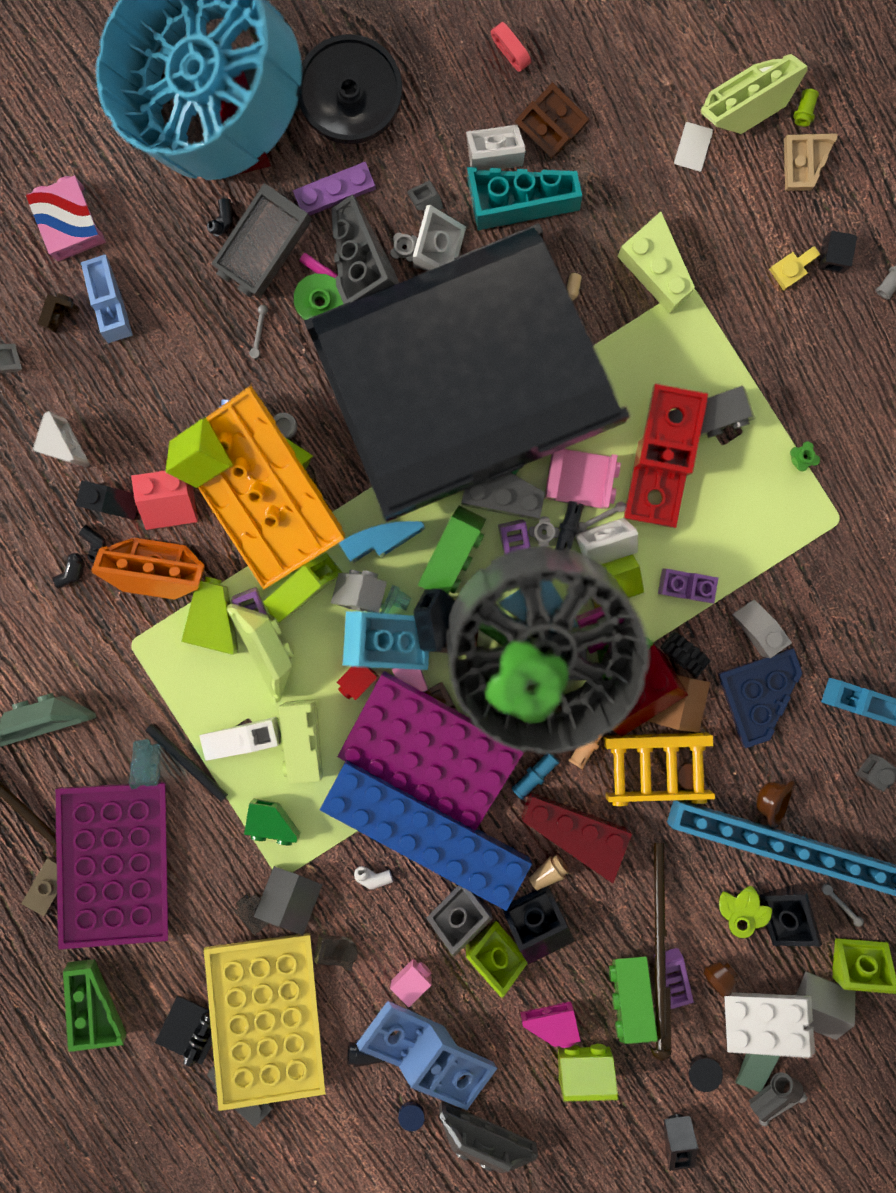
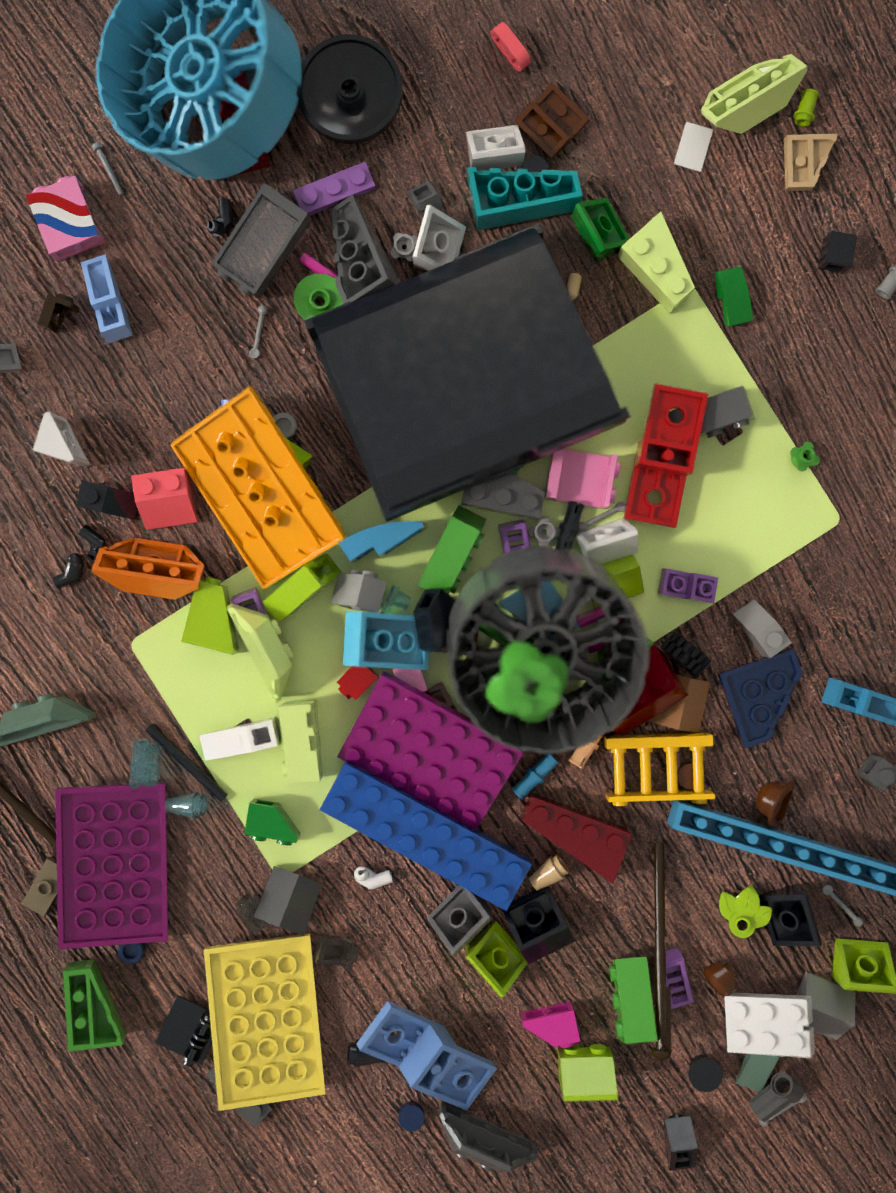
lime slope [165,417,233,488] -> none
bright pink brick [390,958,432,1007] -> none
light yellow plate [769,246,820,291] -> none
none -> light grey piece [91,142,124,196]
none -> dark blue tile [118,943,146,964]
none -> clear light blue cone [165,792,207,819]
none -> black tile [521,155,548,172]
none -> green slope [571,197,629,263]
none -> green slope [715,266,753,326]

